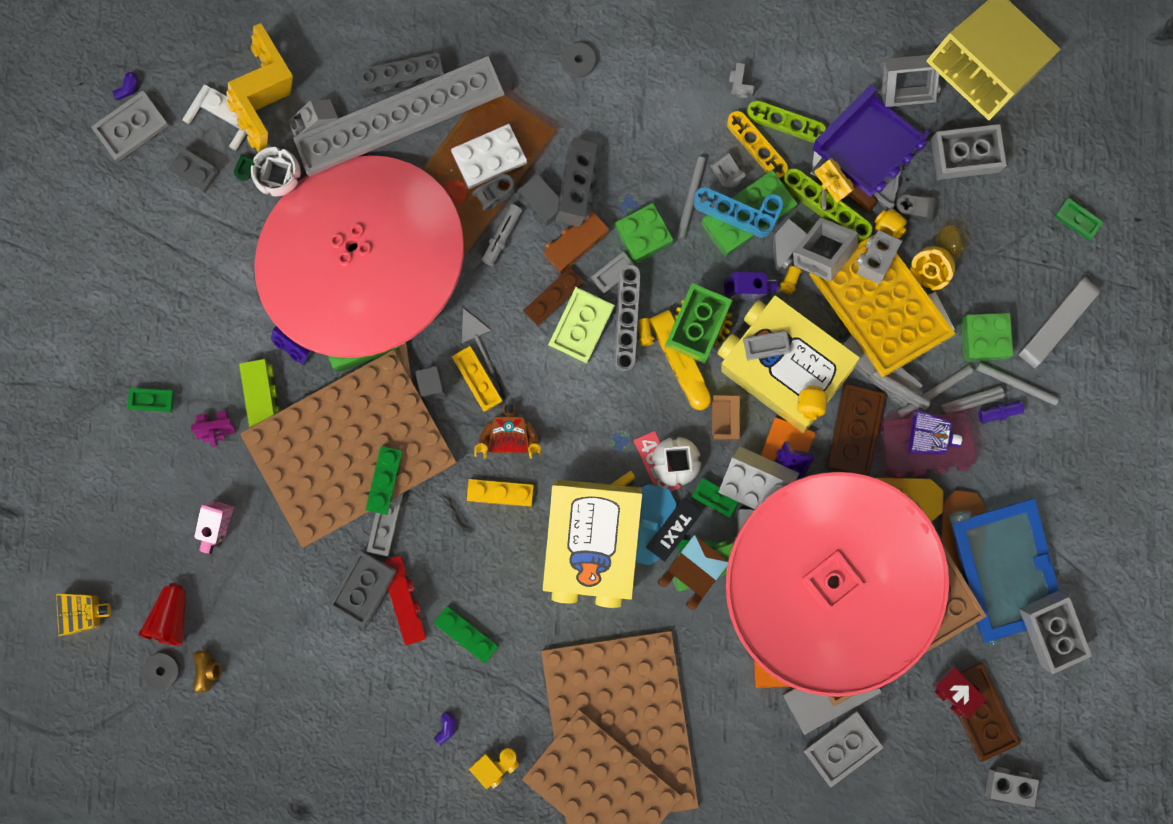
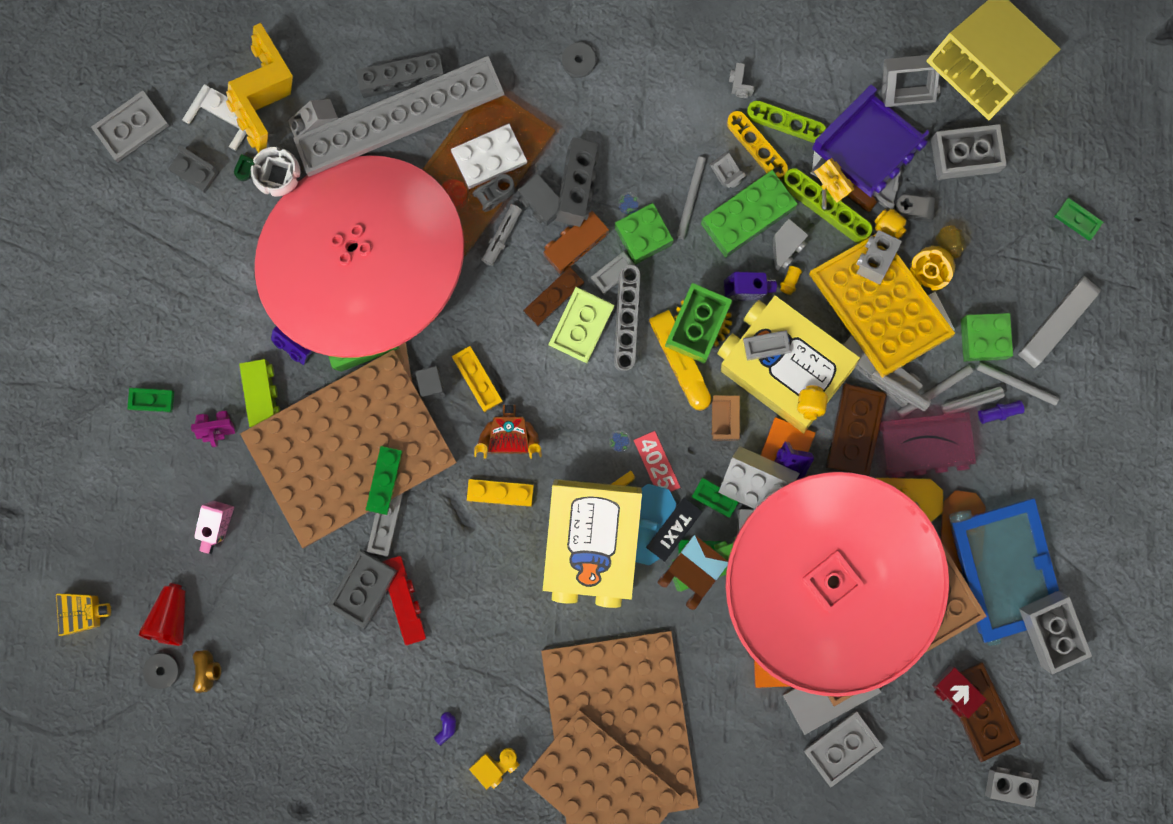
dark purple arm [112,72,138,101] -> none
green plate [433,606,498,664] -> none
light grey piece [462,308,494,374] -> none
yellow pin [637,318,655,346] -> none
white piece [652,437,701,486] -> none
dark azure beam [693,187,783,238] -> none
light grey window [793,217,858,282] -> none
dark purple torso [907,411,962,454] -> none

